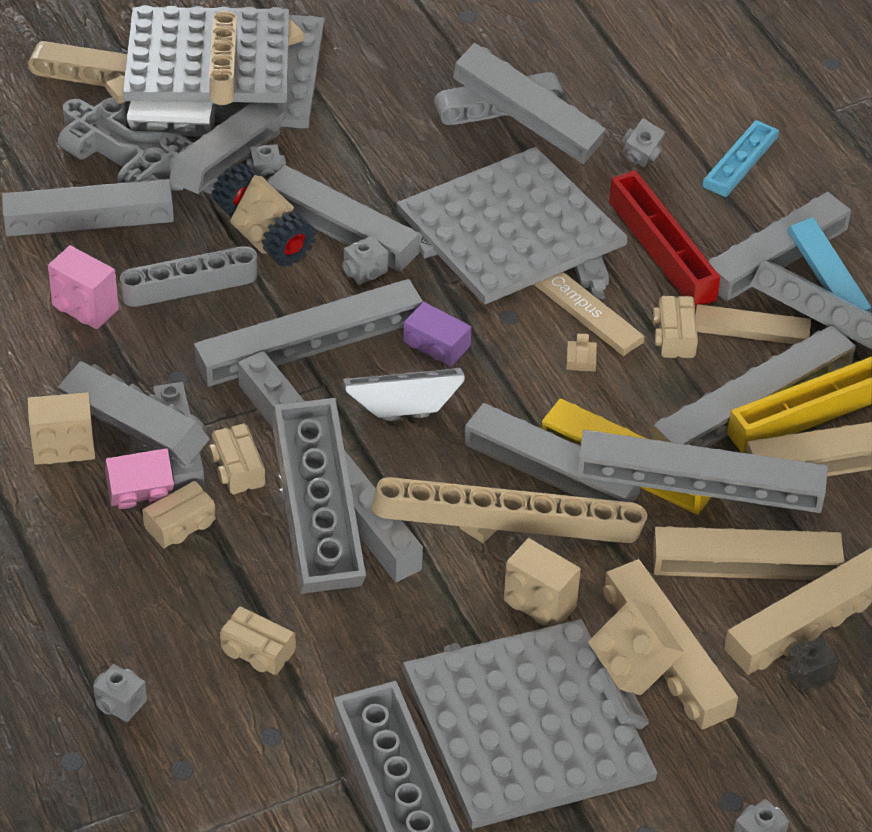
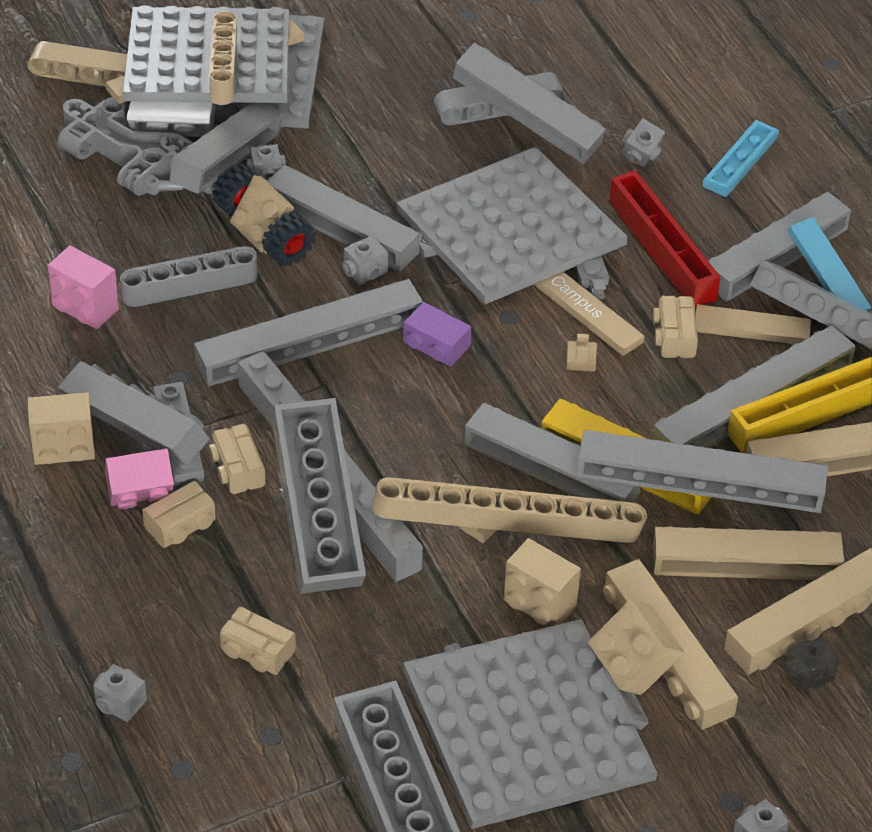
light grey brick [2,179,174,237] -> none
wedge [343,368,465,421] -> none

